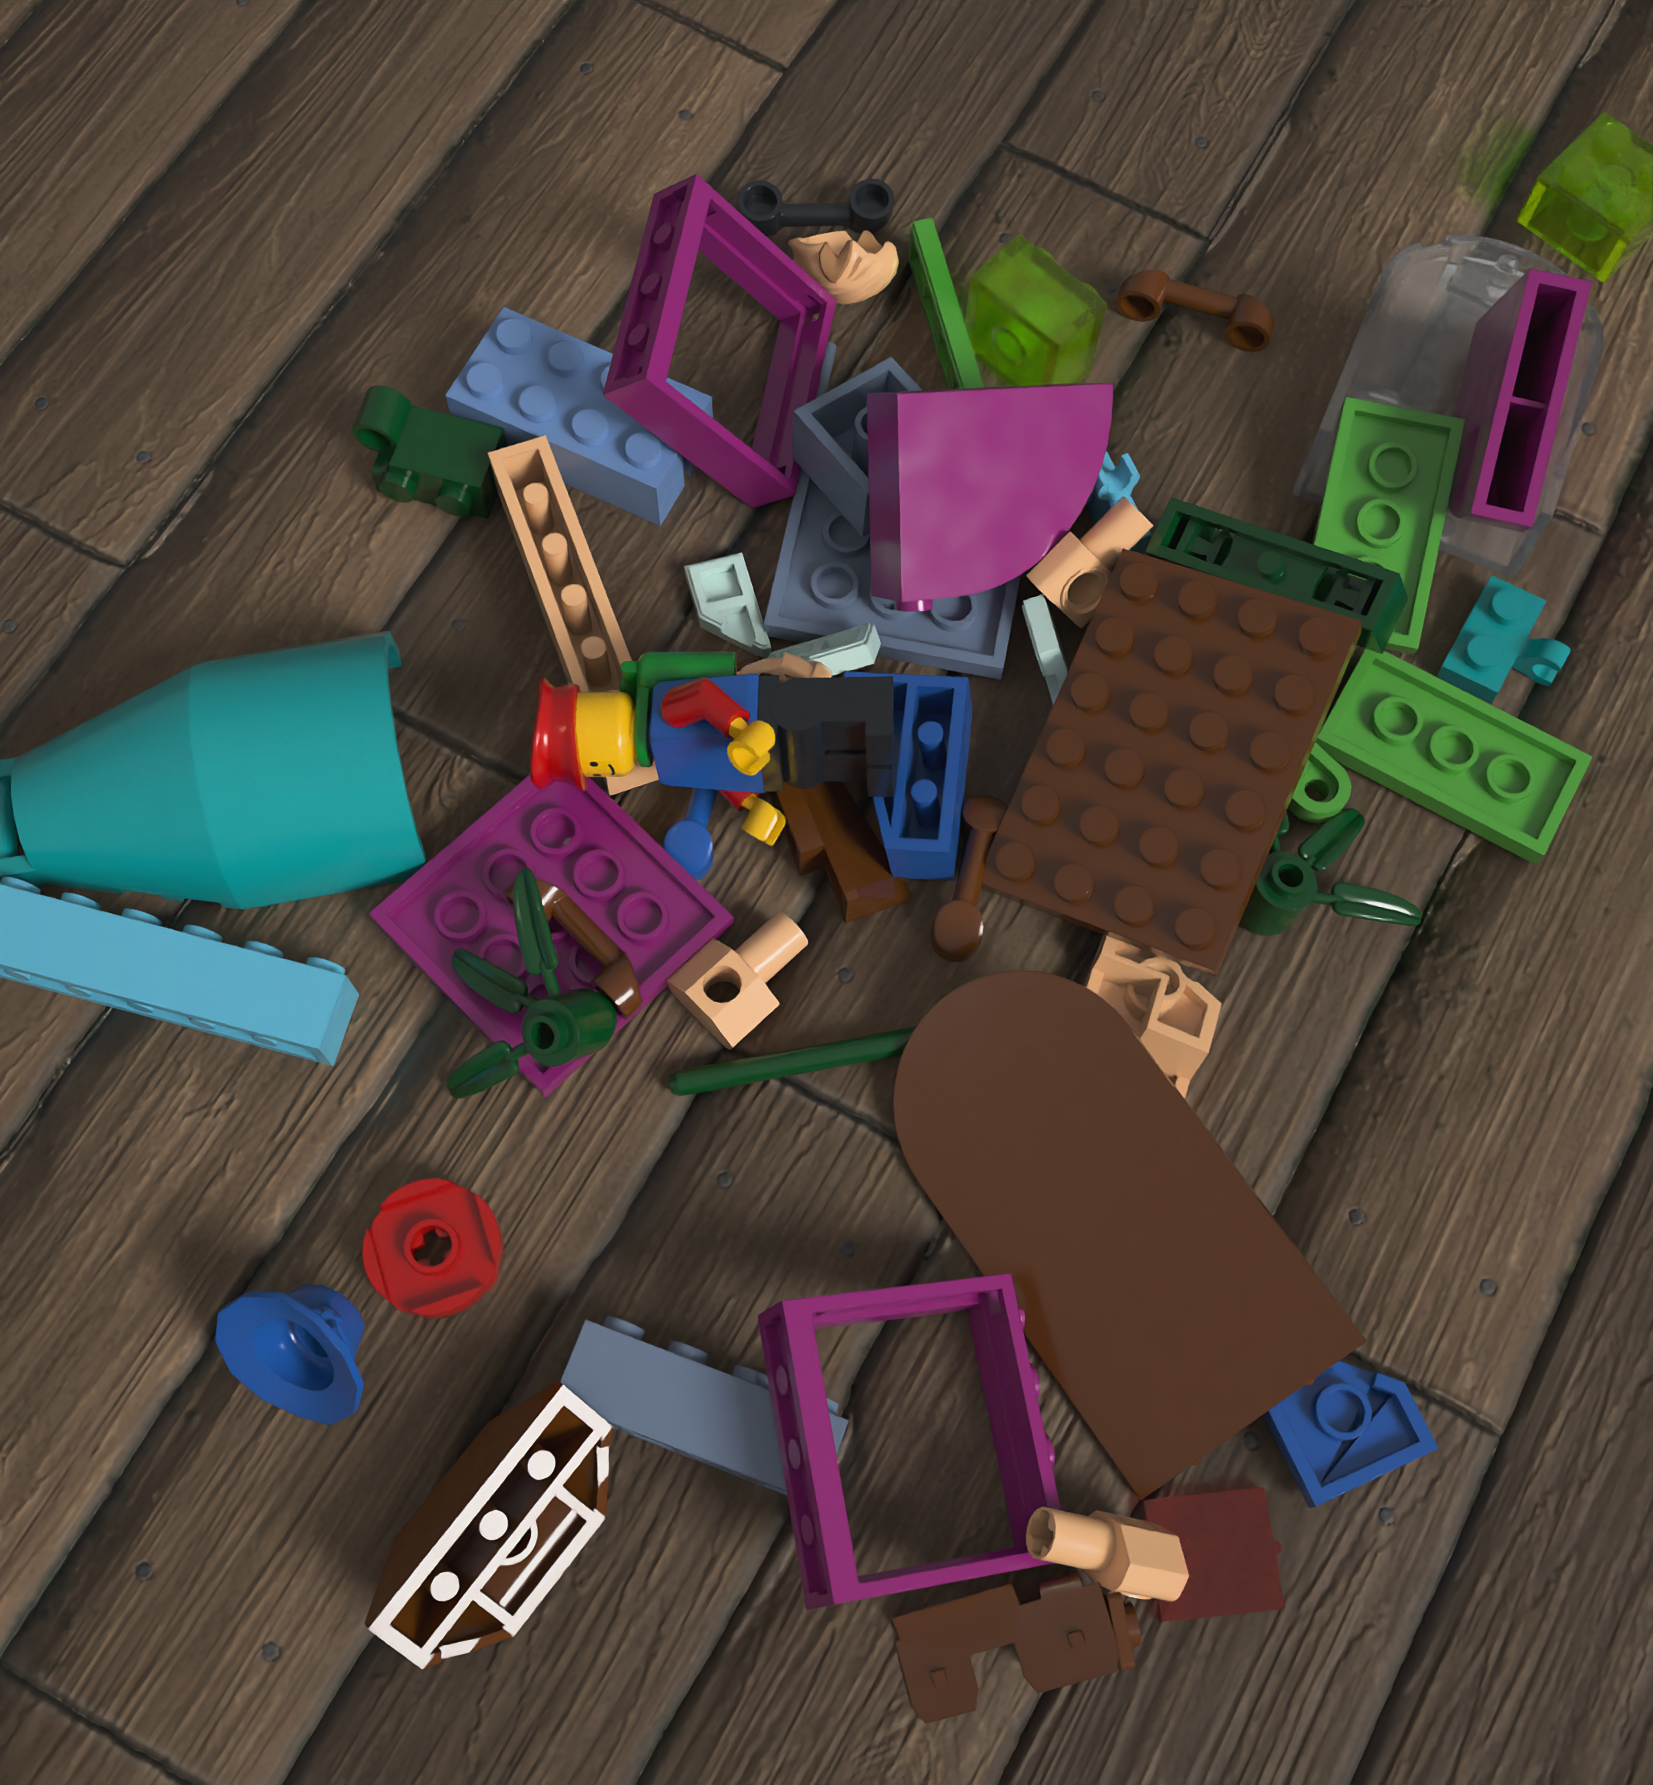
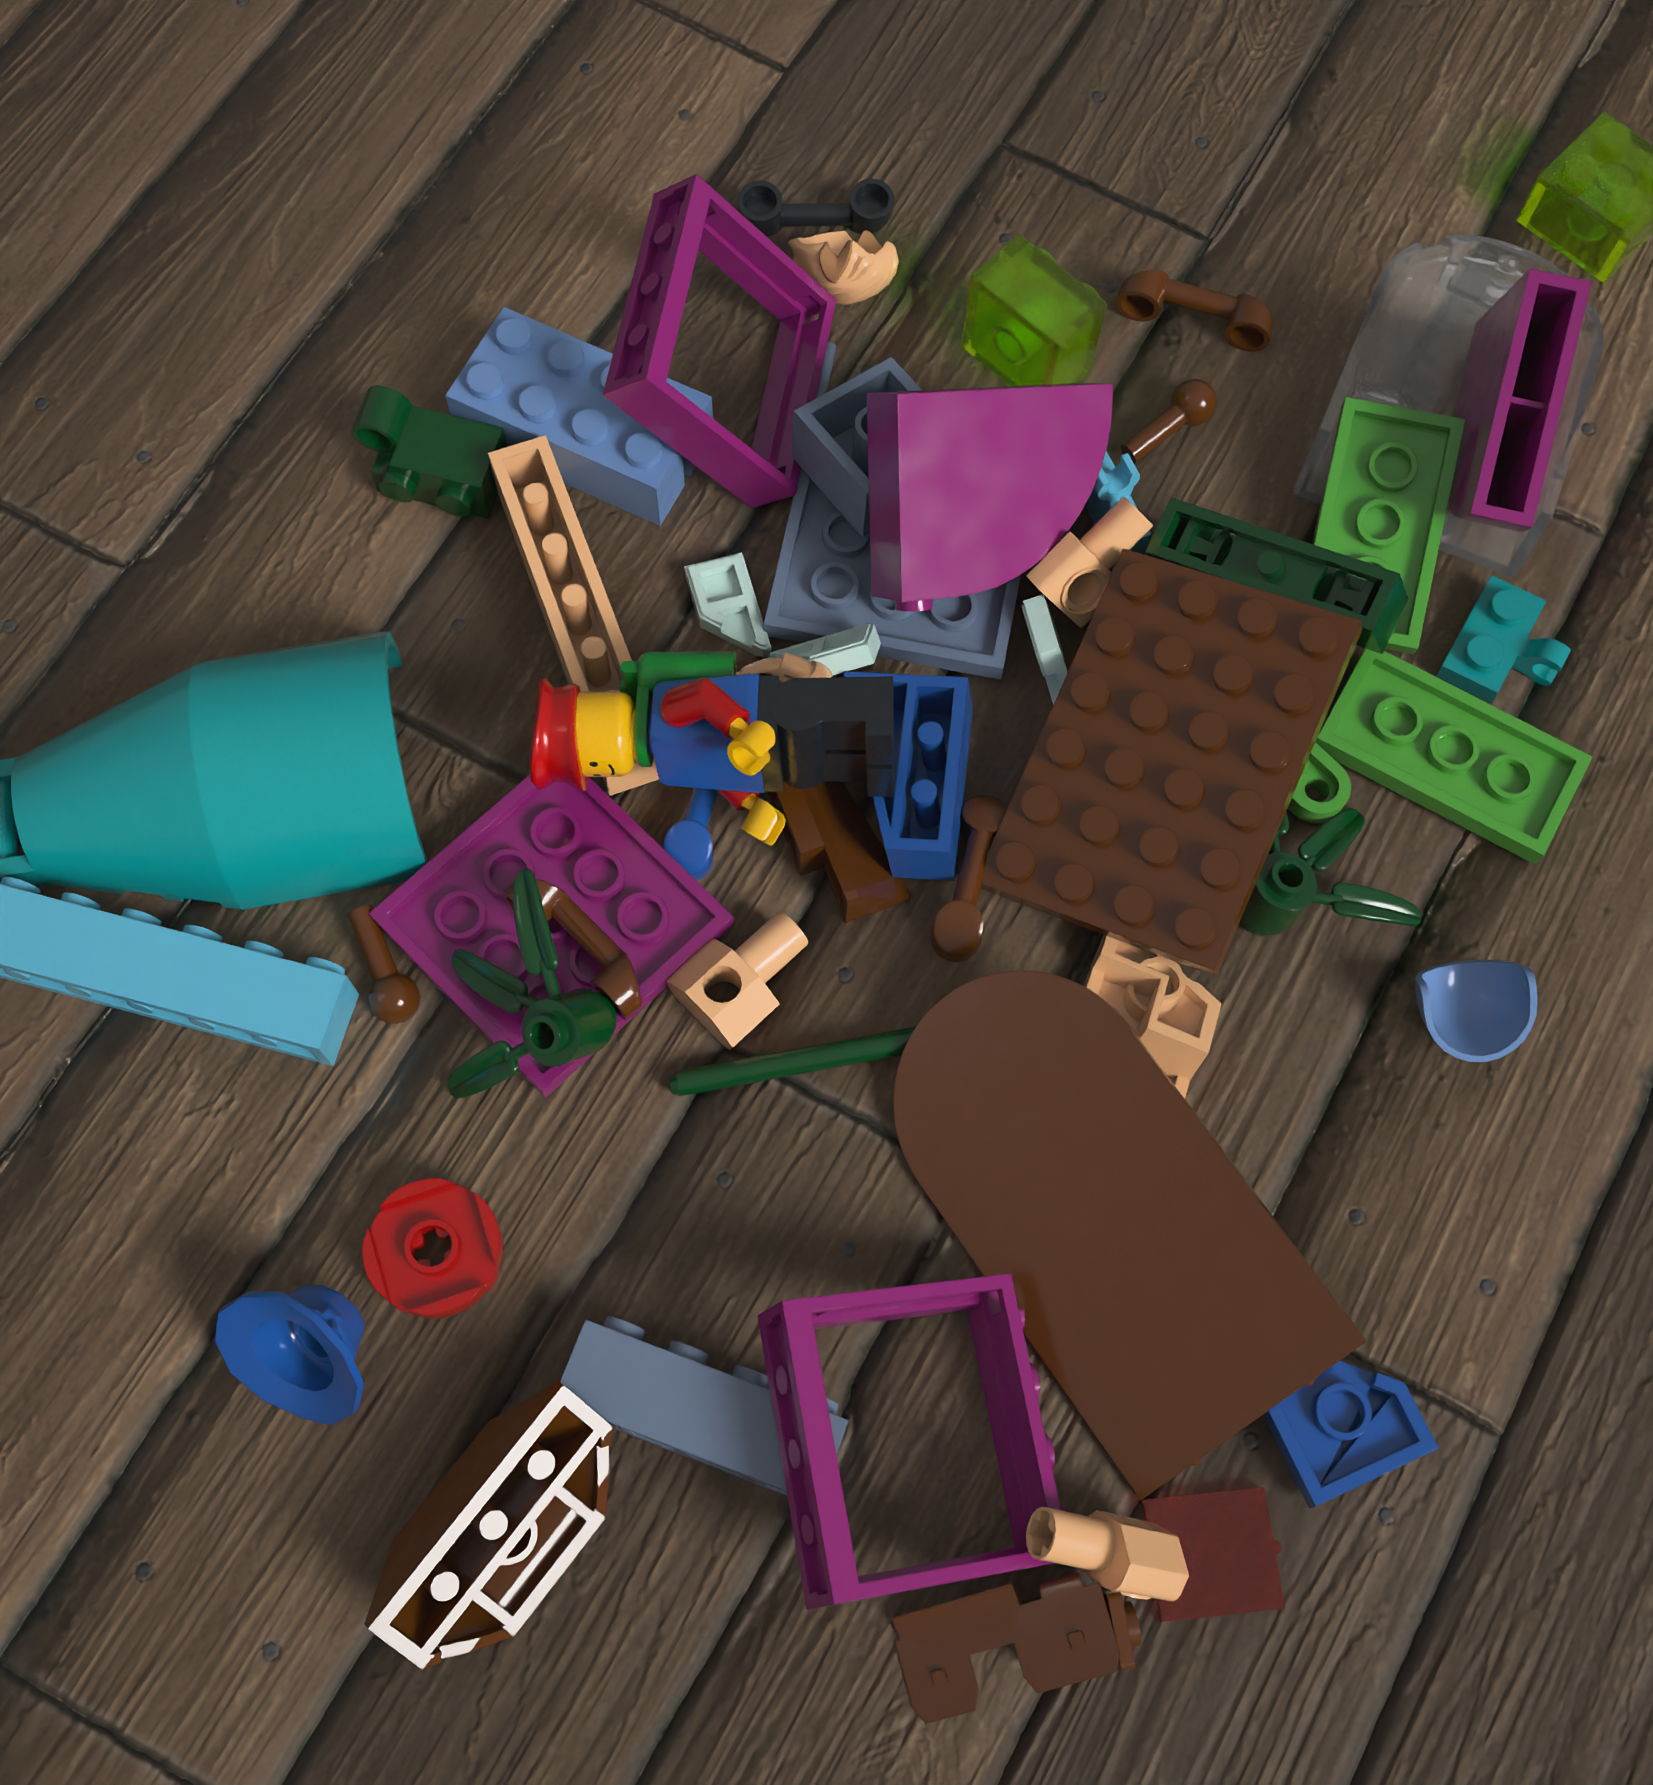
bright green tile [908,218,984,389] -> none
none -> reddish brown bar [347,904,421,1024]
none -> reddish brown bar [1121,379,1217,464]
none -> medium blue helmet [1415,960,1538,1062]

